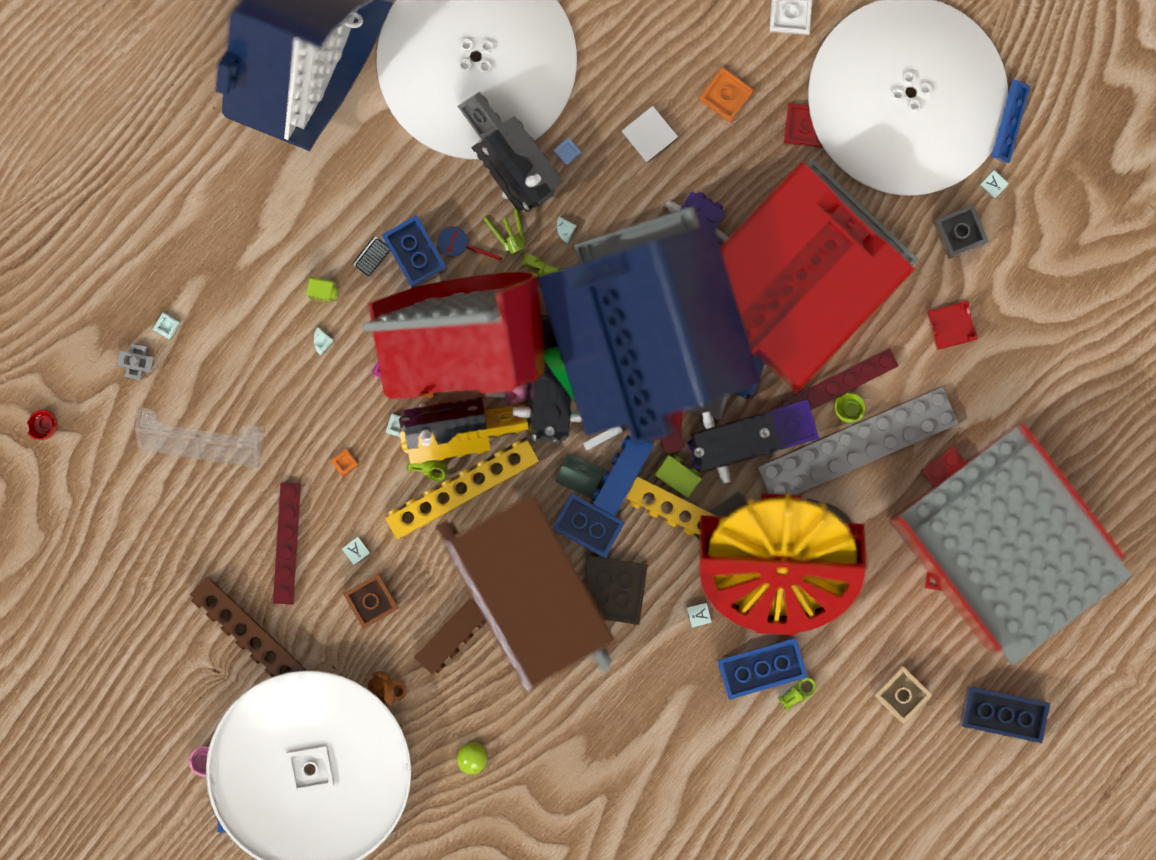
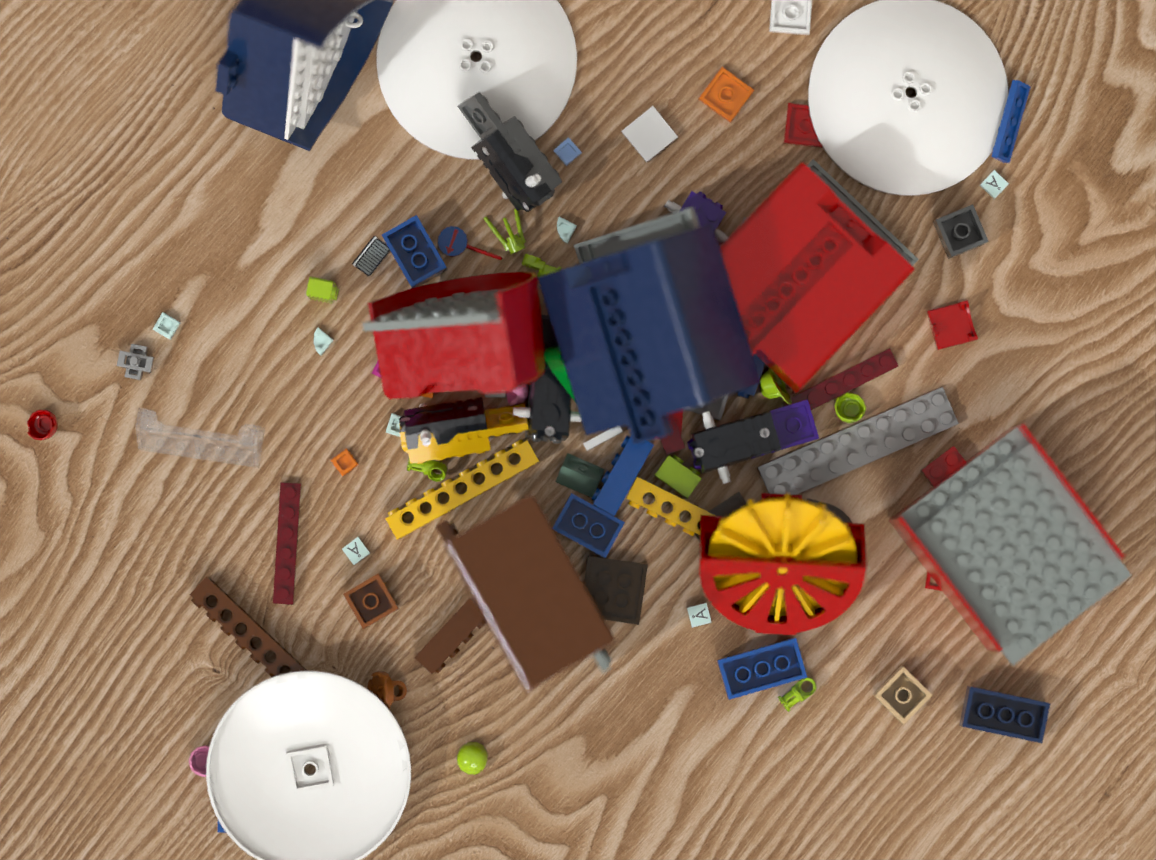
none -> lime piece [759,368,792,405]

